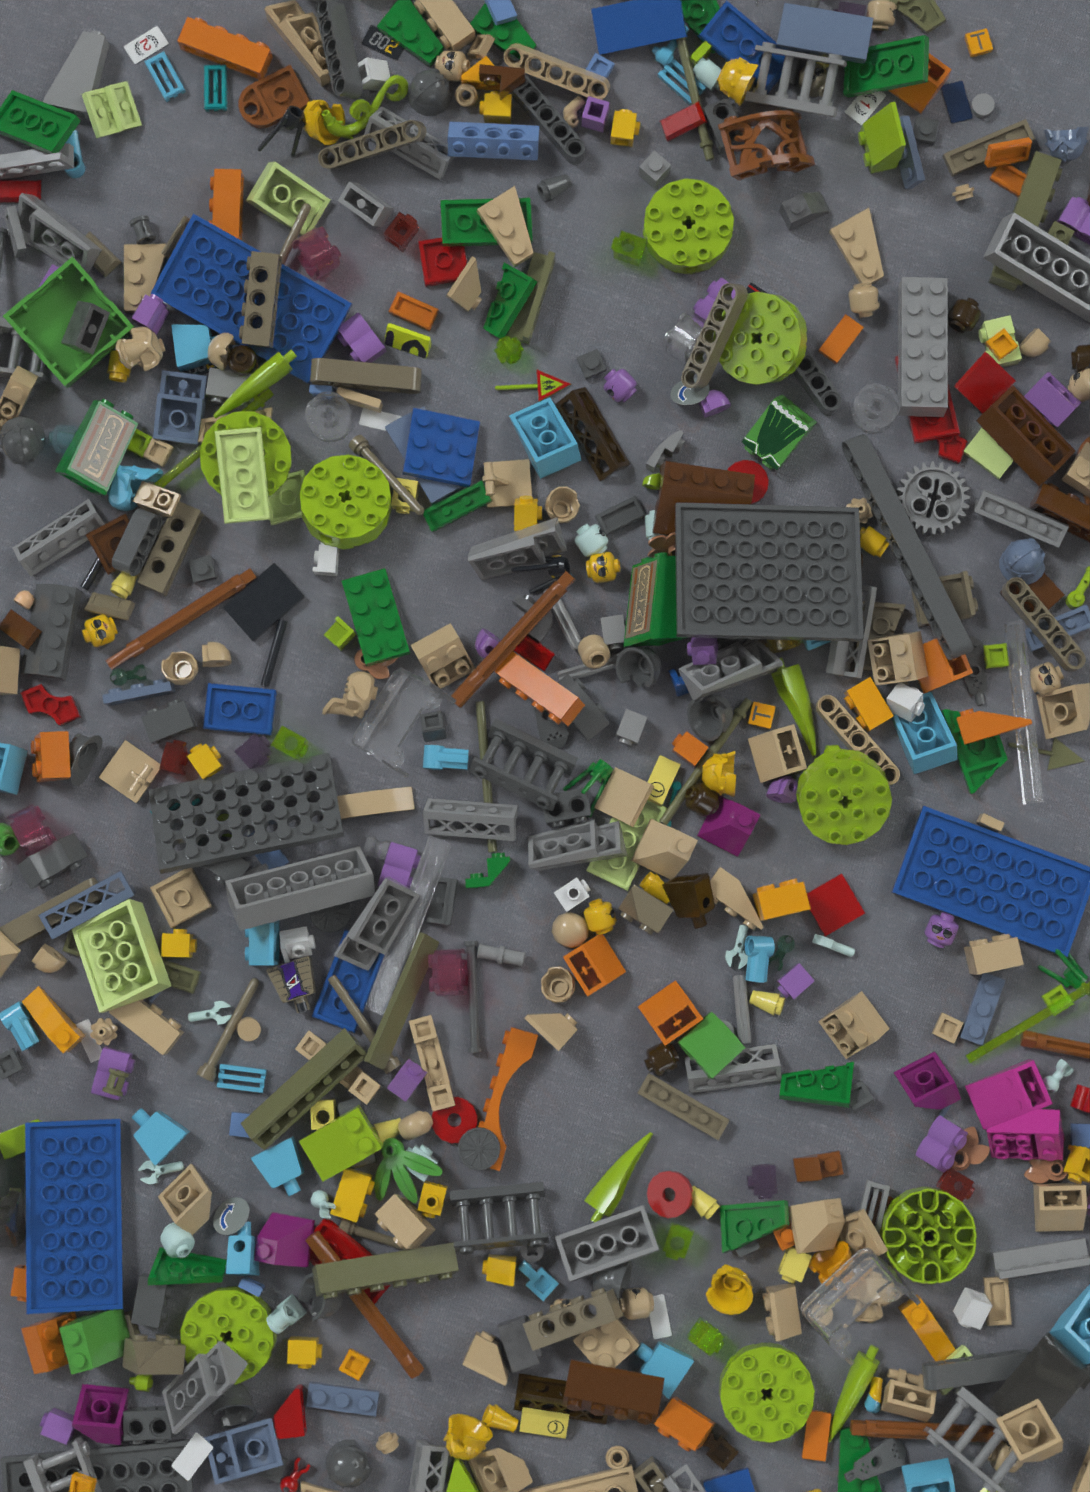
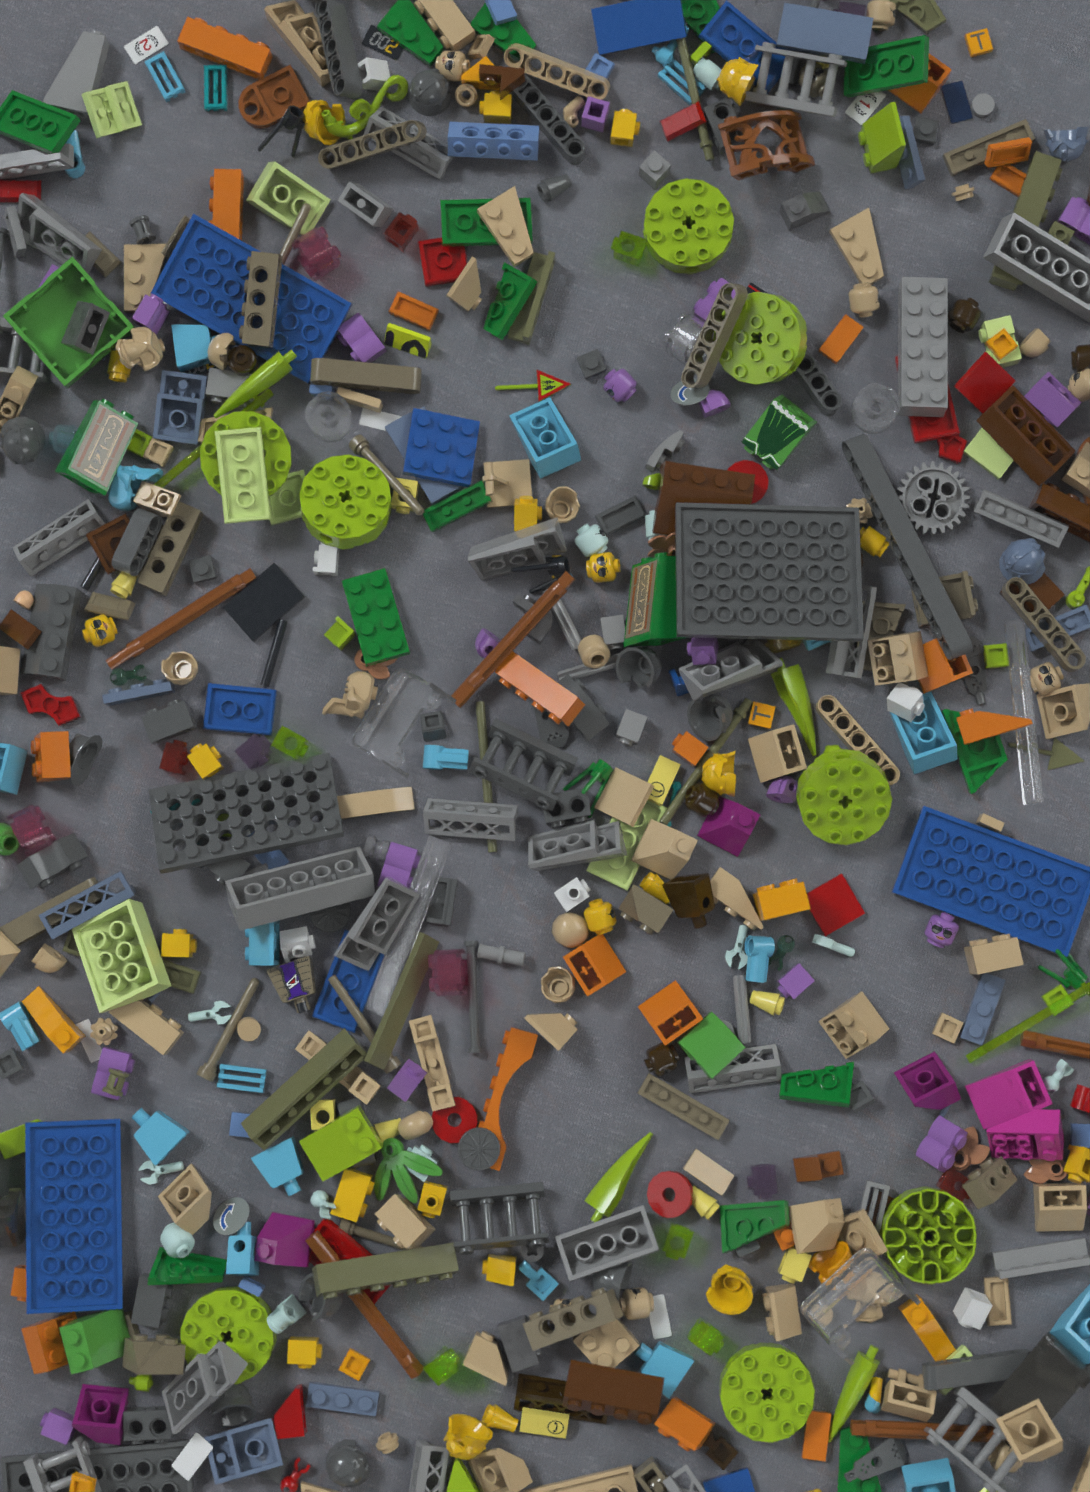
tan plate [99,740,163,804] -> none
tan tile [150,868,213,928] -> none
tan piece [202,642,232,667] -> none
tan slope [411,623,475,691] -> none
green slope [465,853,511,889] -> none
clear neon green gear [494,336,524,364] -> none
red tile [514,635,555,671] -> none
dark brown fence [555,387,630,482] -> none
tan plate [606,1445,629,1469] -> none
light orange brick [844,677,894,732] -> none
none -> clear neon green slope [423,1346,460,1386]
none -> tan slope [683,1149,734,1196]
none -> dark tan brick [962,1156,1017,1209]

